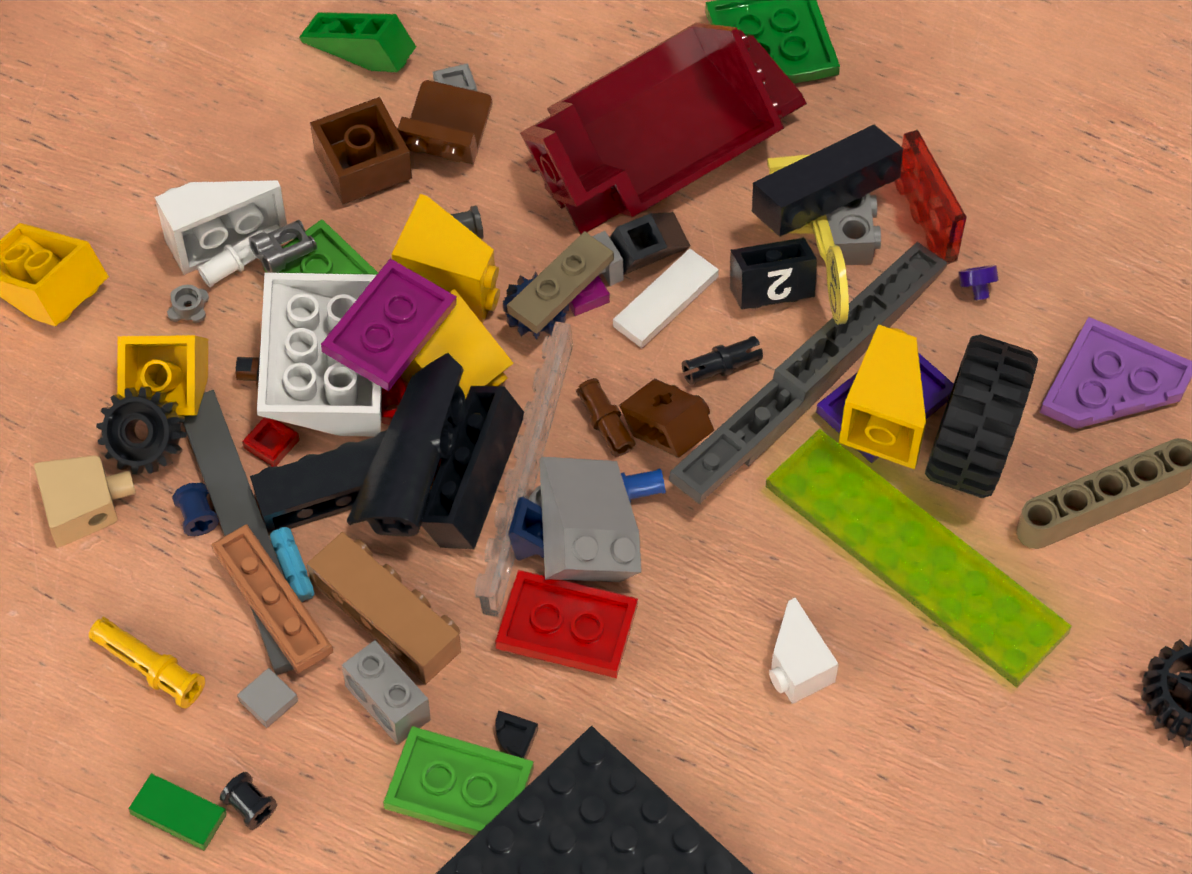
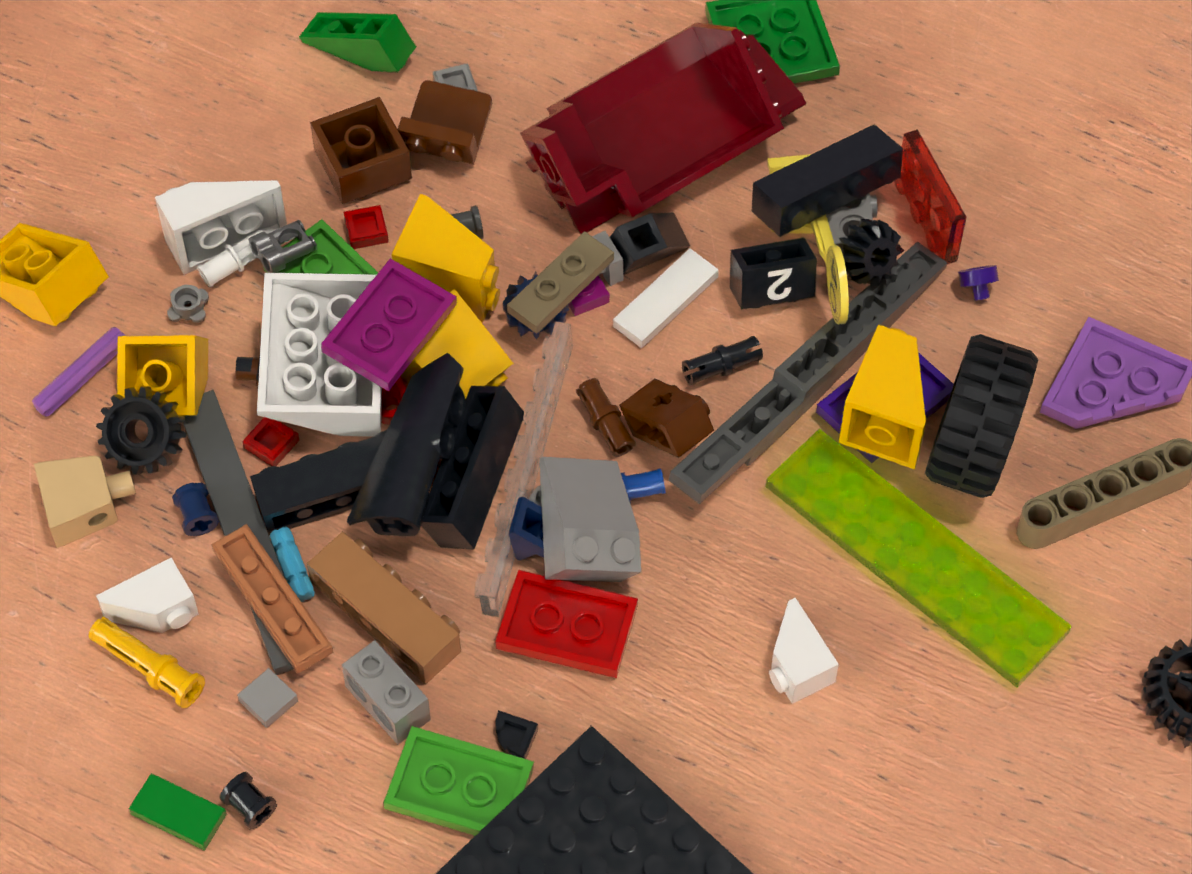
none -> medium lavender axle [32,327,125,417]
none -> white slope [96,558,199,633]
none -> red tile [343,205,389,249]
none -> black gear [839,218,905,286]

